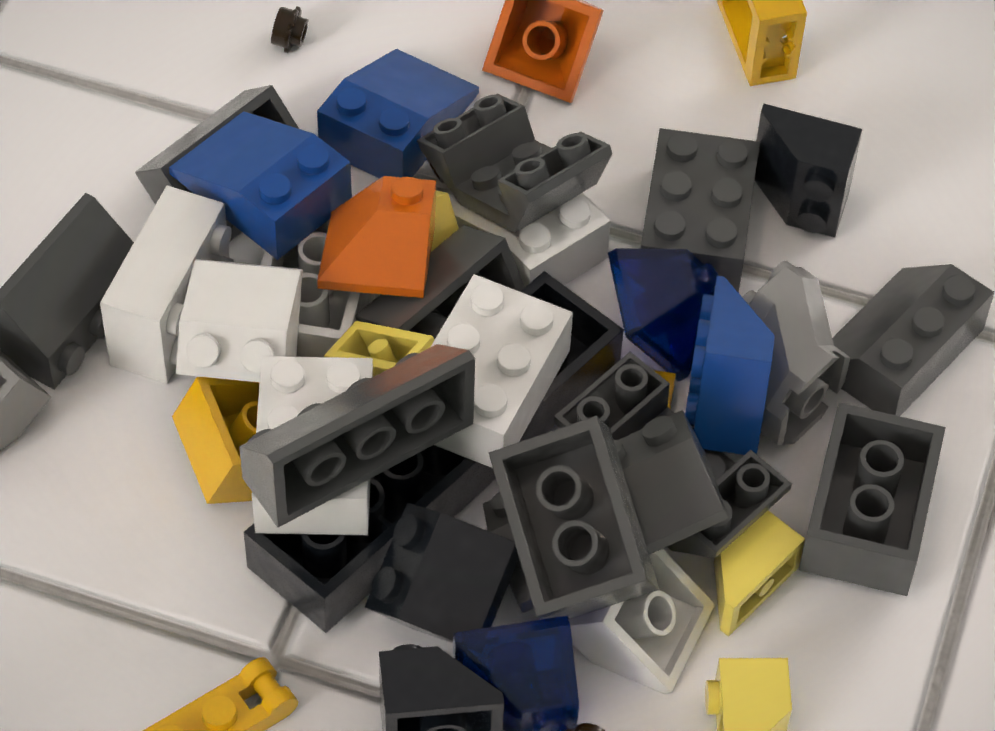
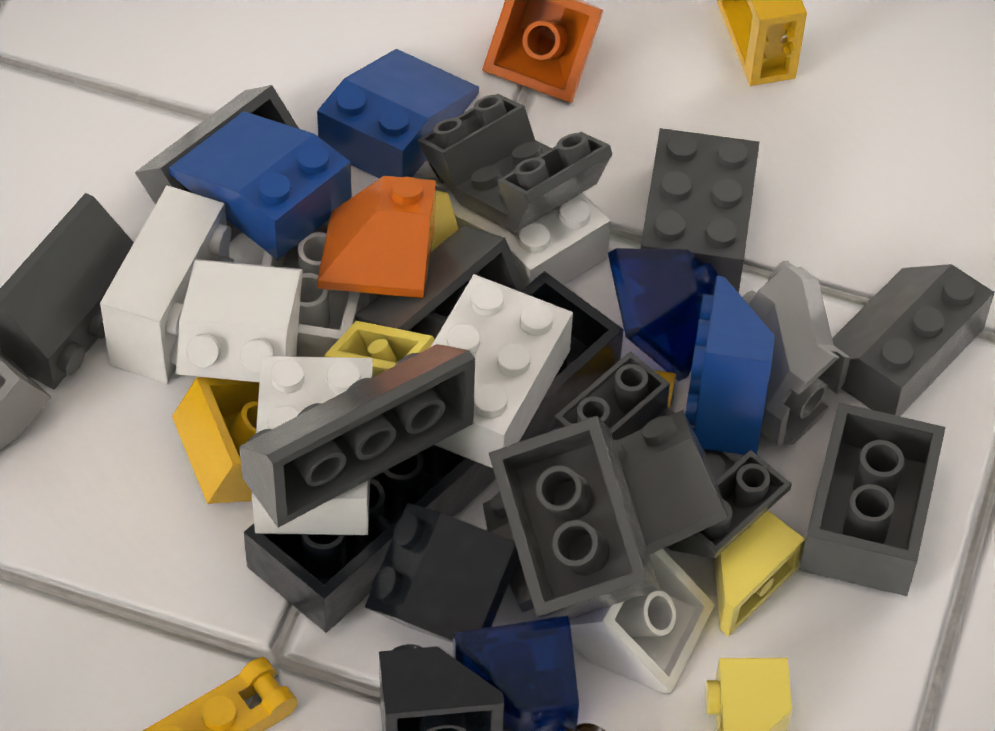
dark brown plate [271,6,309,53] -> none
black slope [755,104,862,238] -> none

